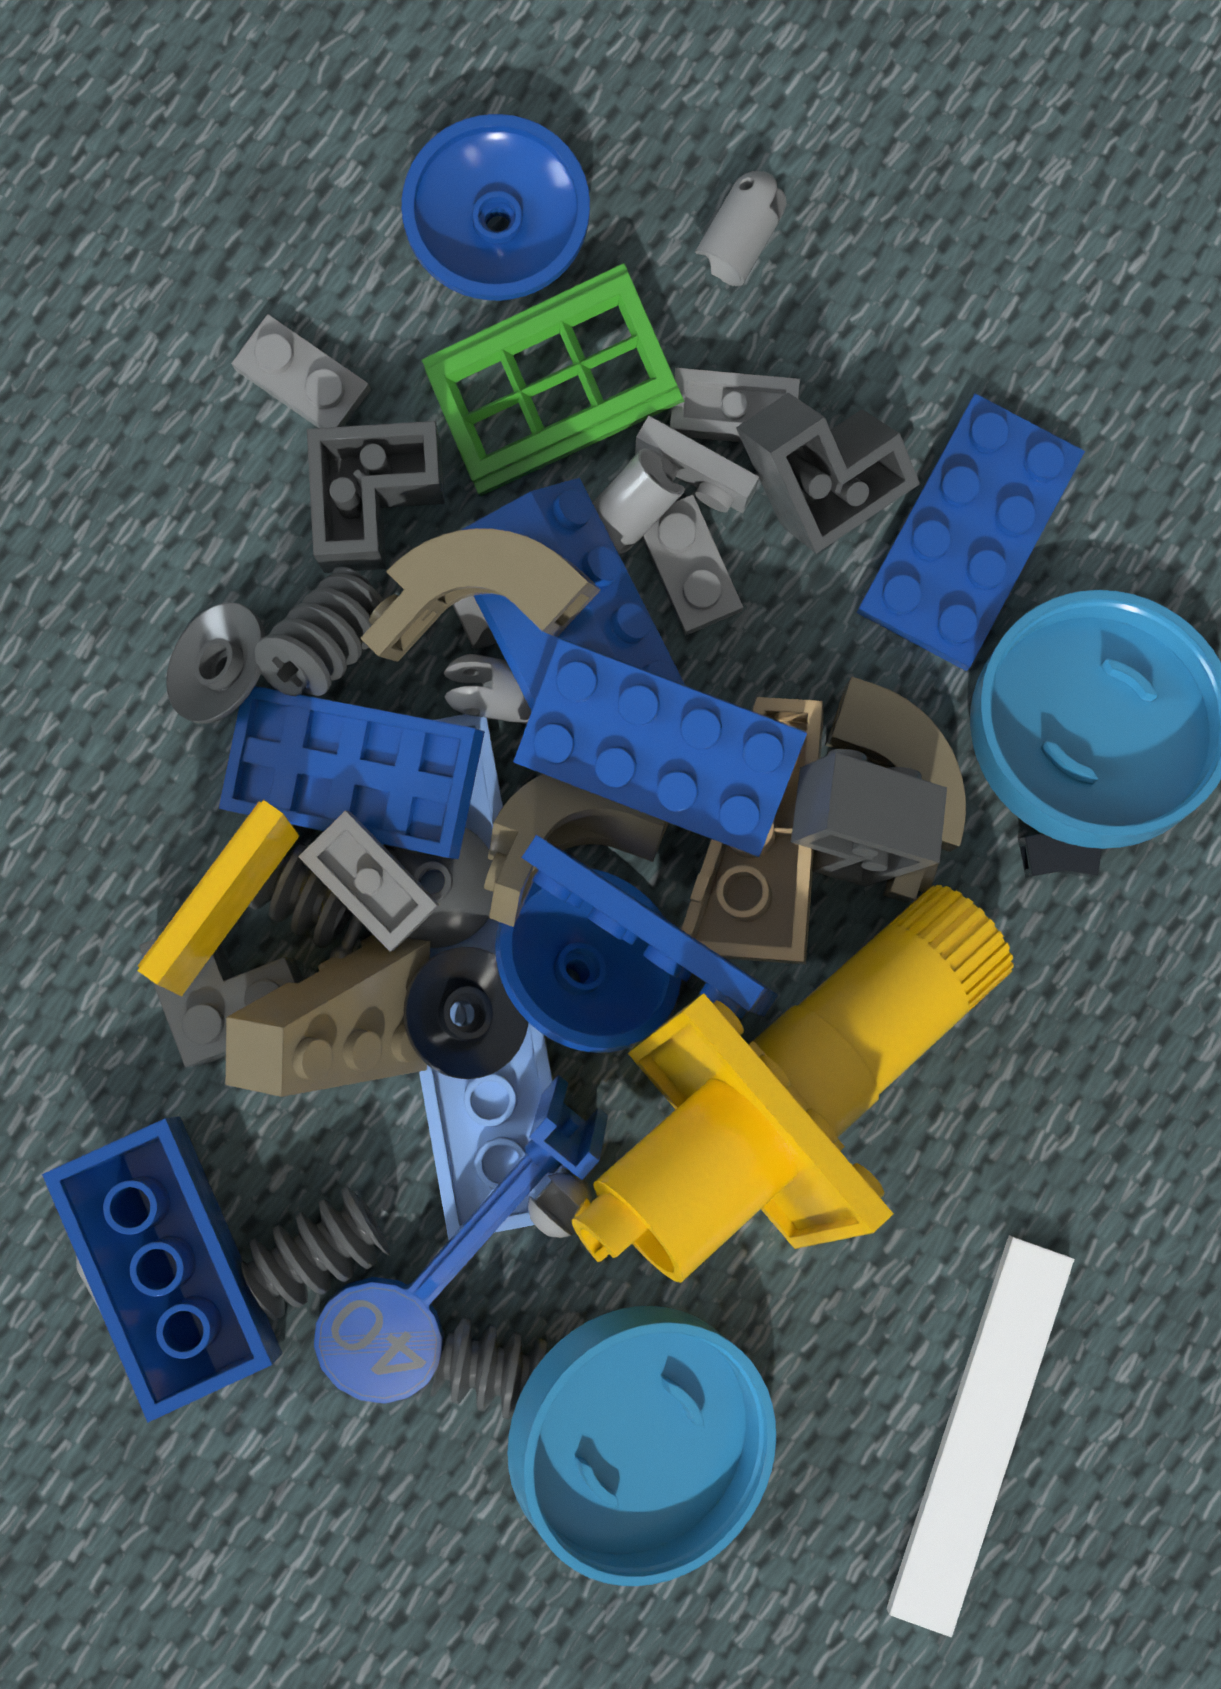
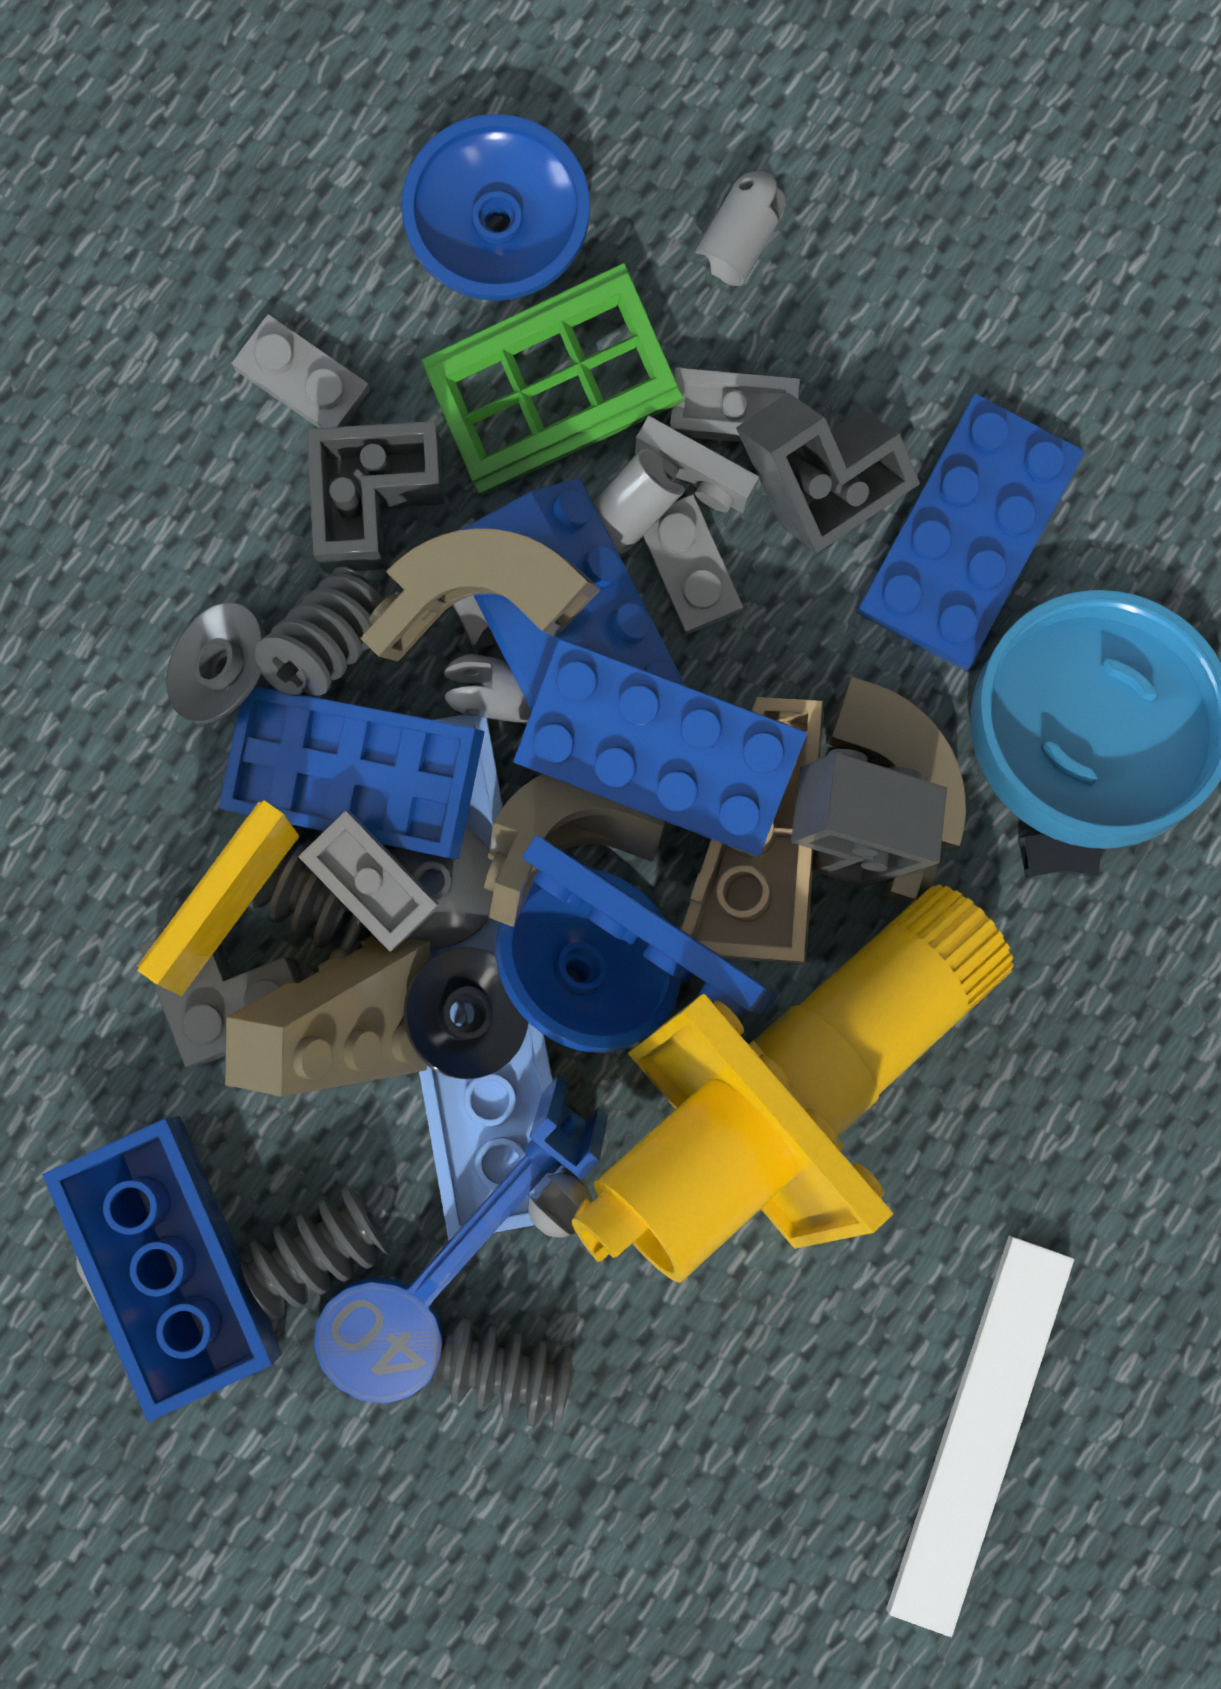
dark azure brick [507,1306,776,1586] -> none

